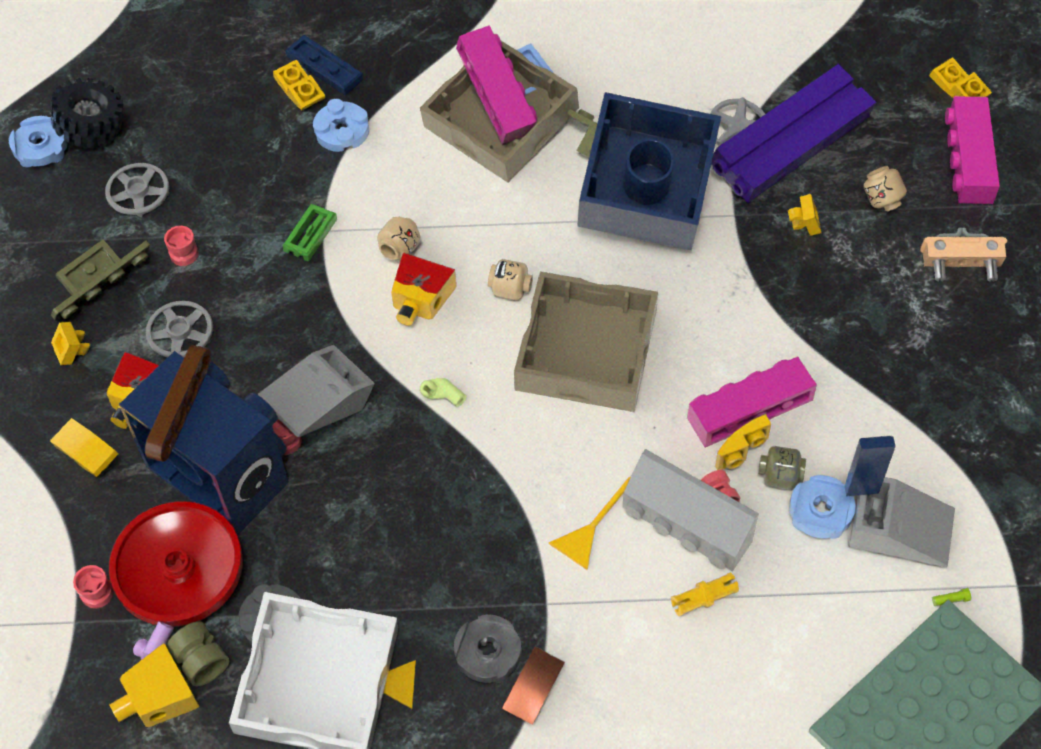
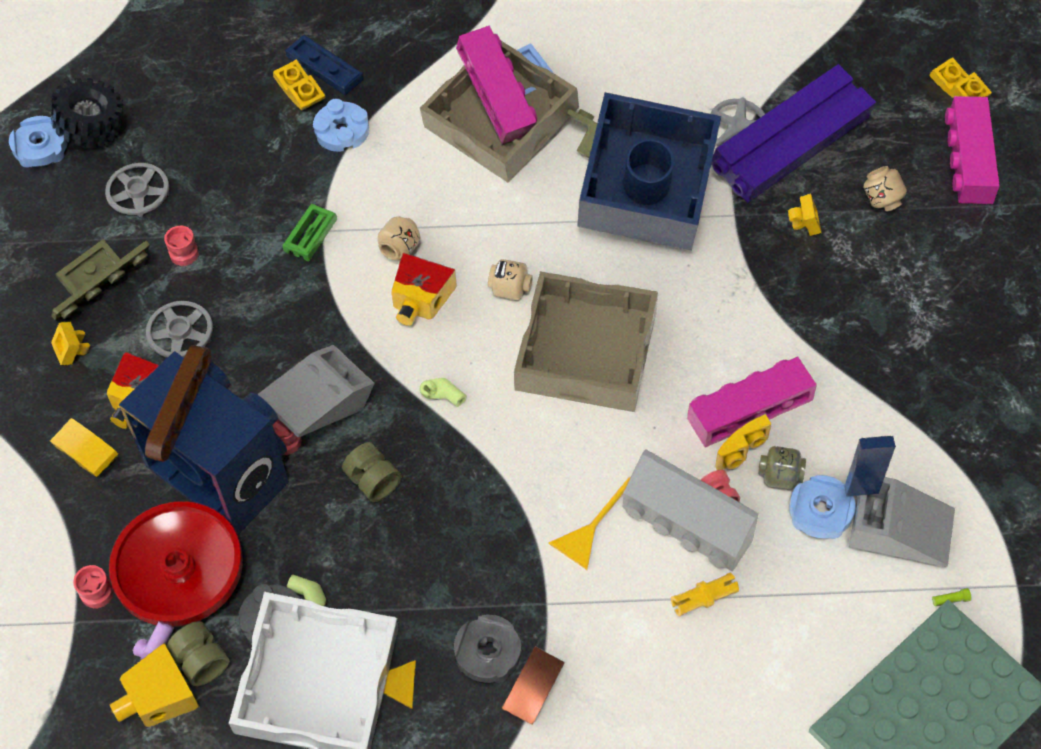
light nougat piece [920,228,1007,282] -> none
none -> yellowish green arm [287,575,326,606]
none -> olive wheel [342,442,402,502]

